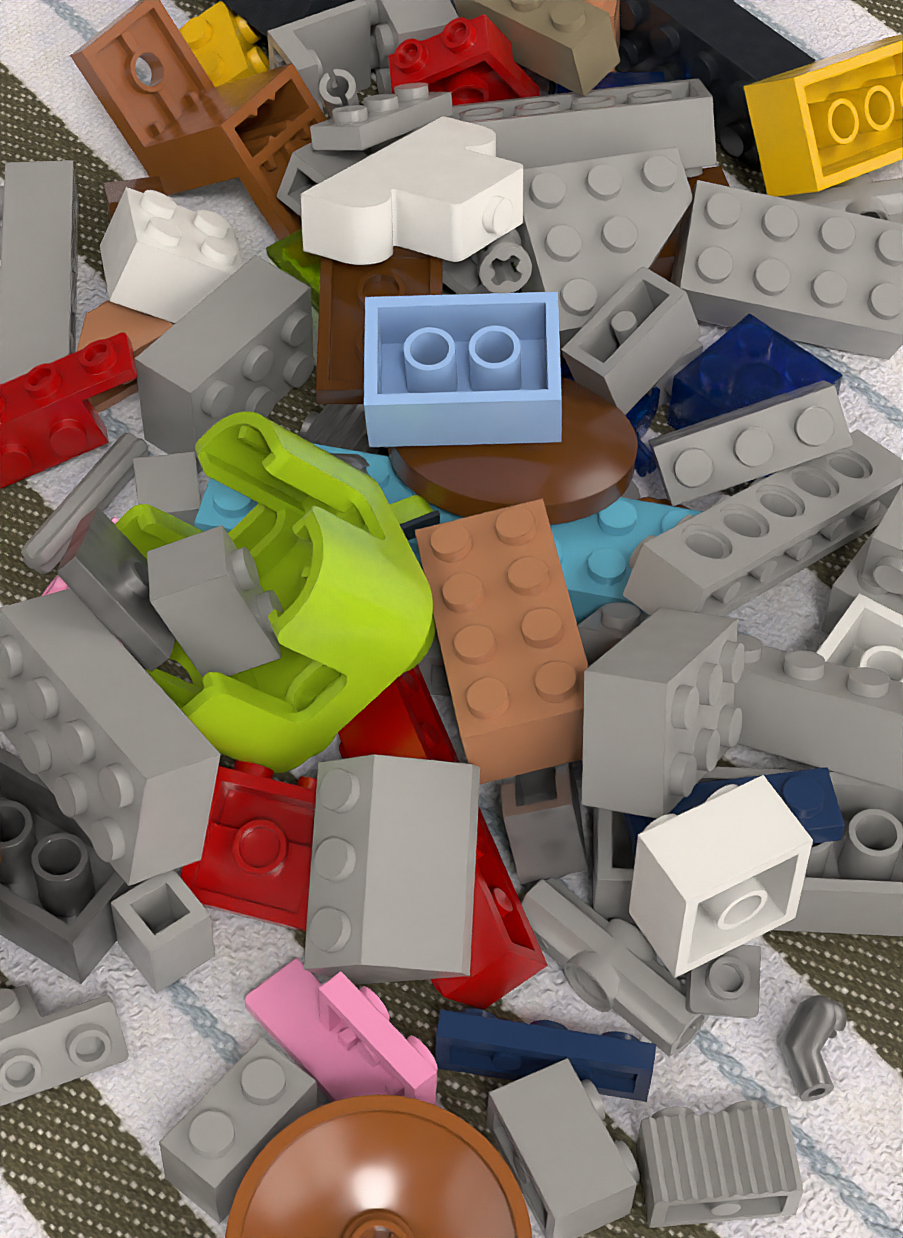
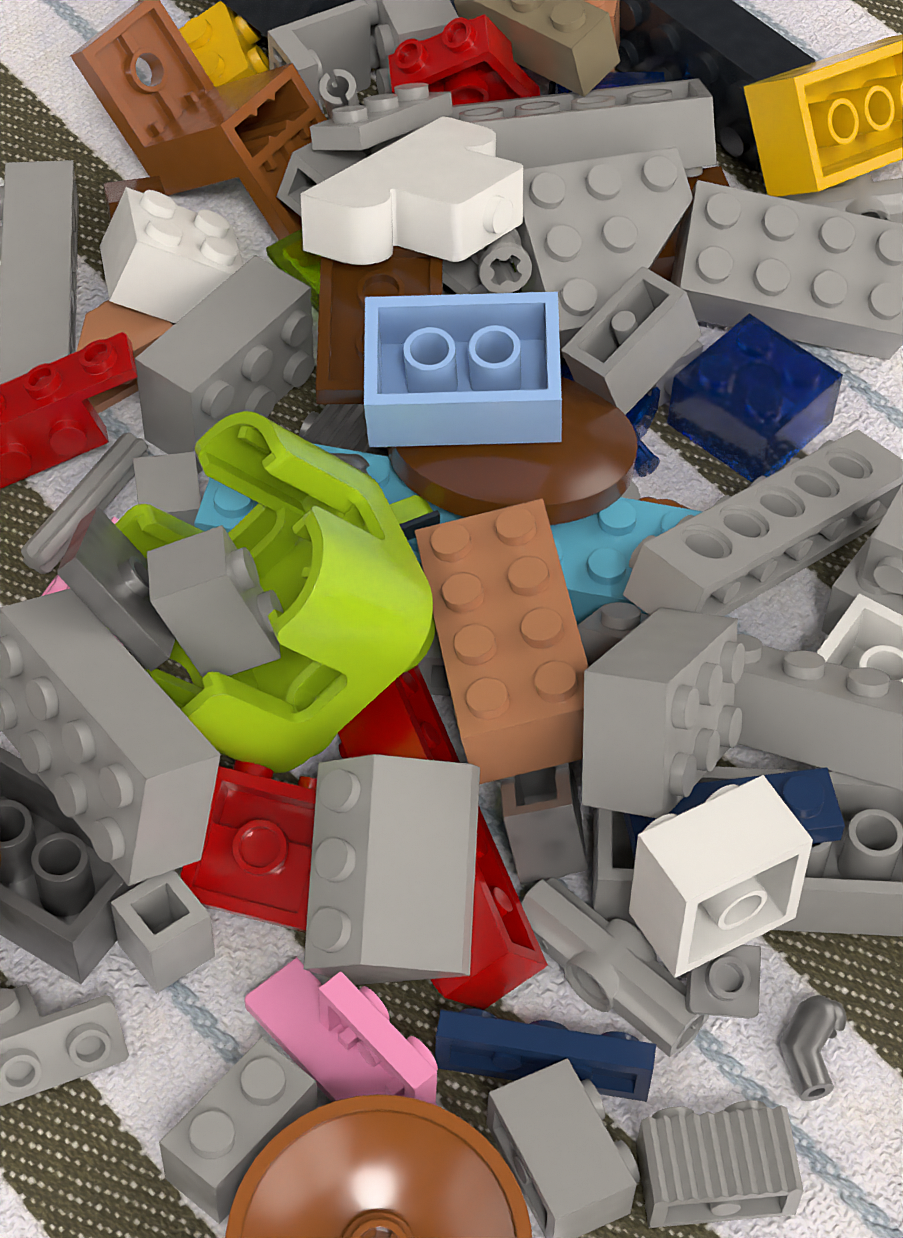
light grey brick [648,380,854,506] -> none

